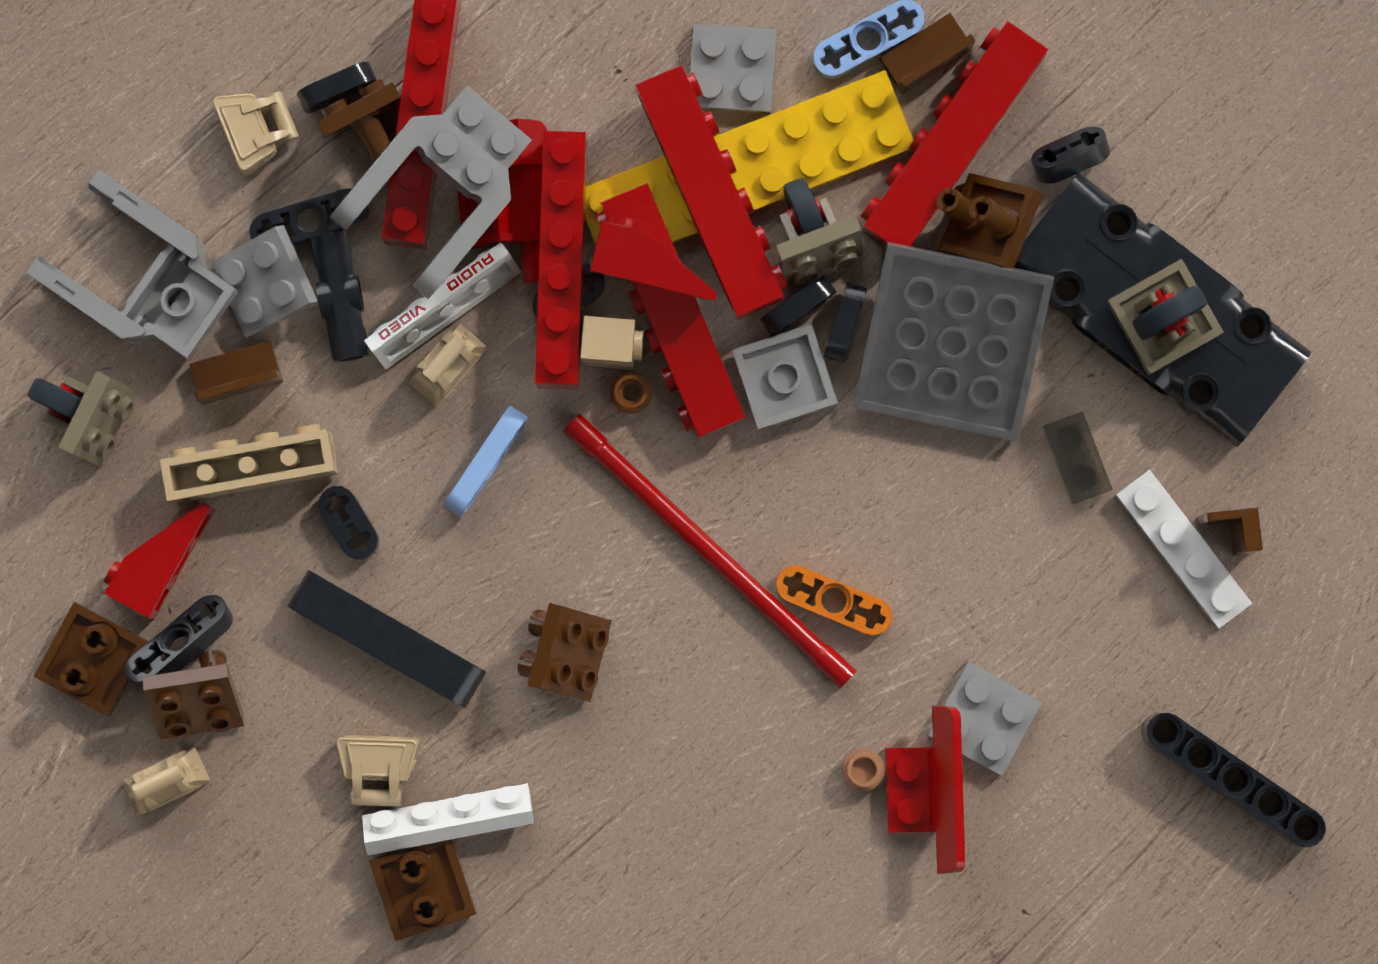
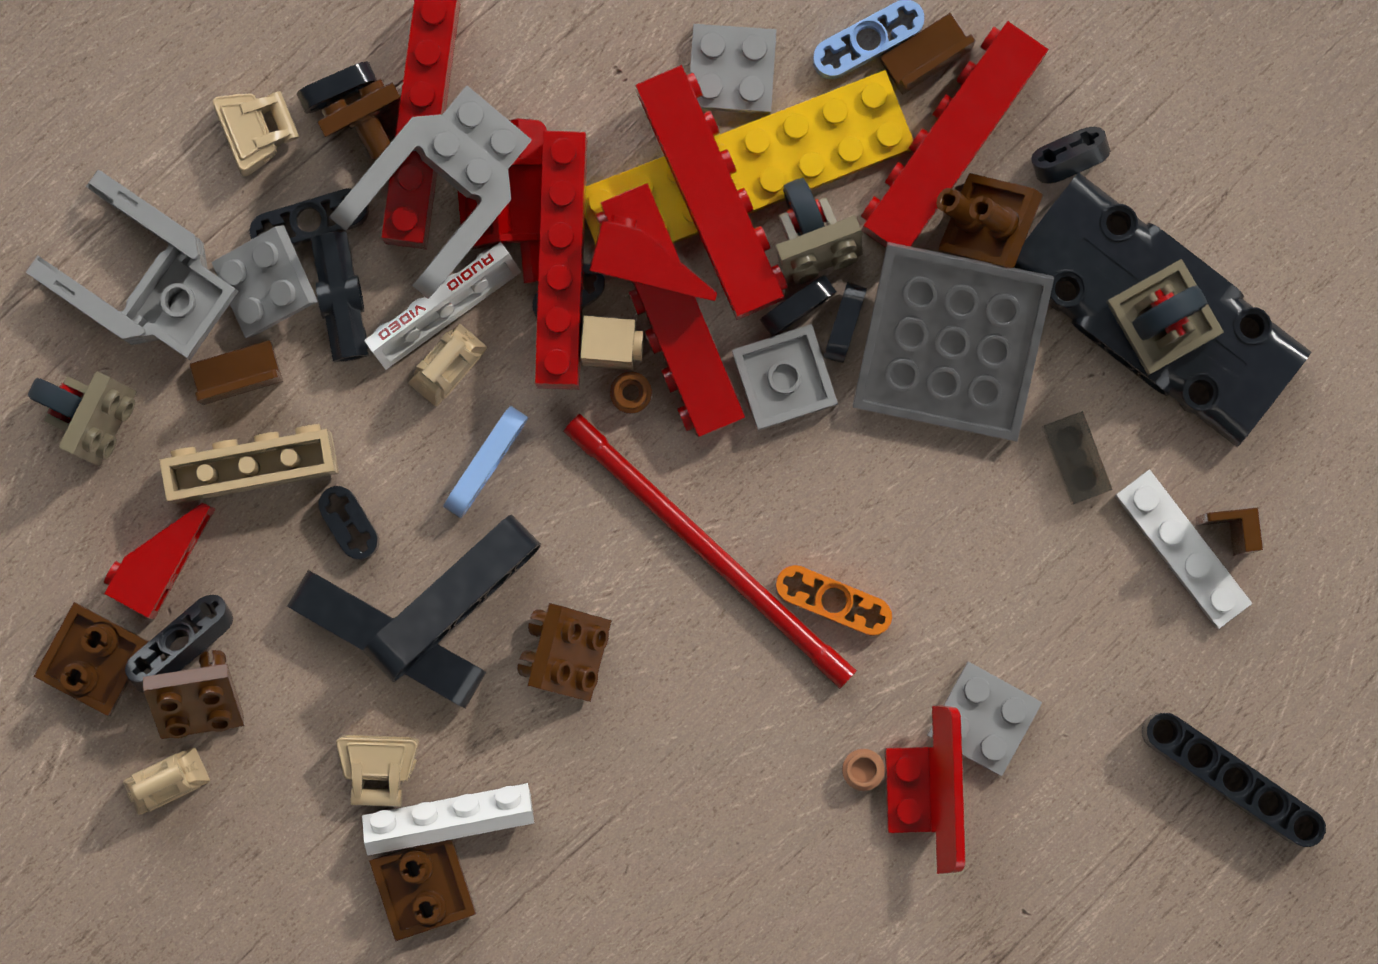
none -> black beam [363,514,541,682]

